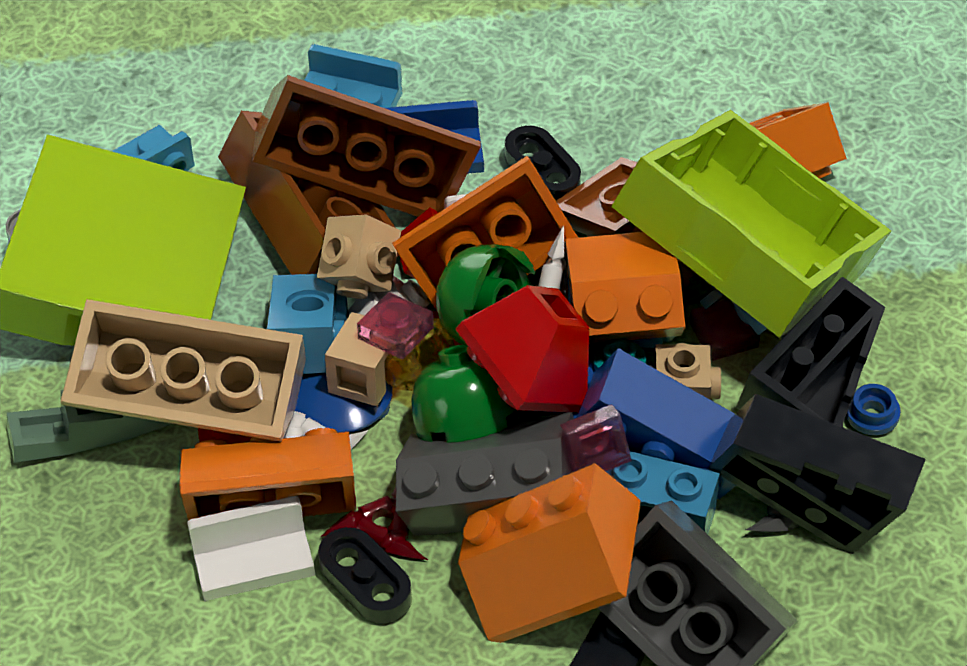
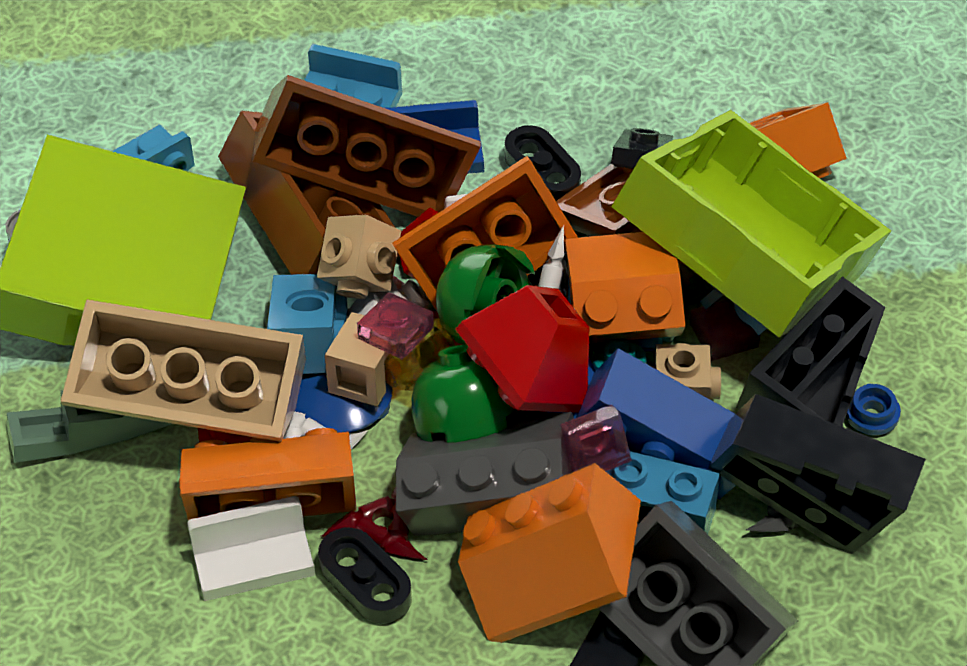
none -> black plate [611,128,673,169]

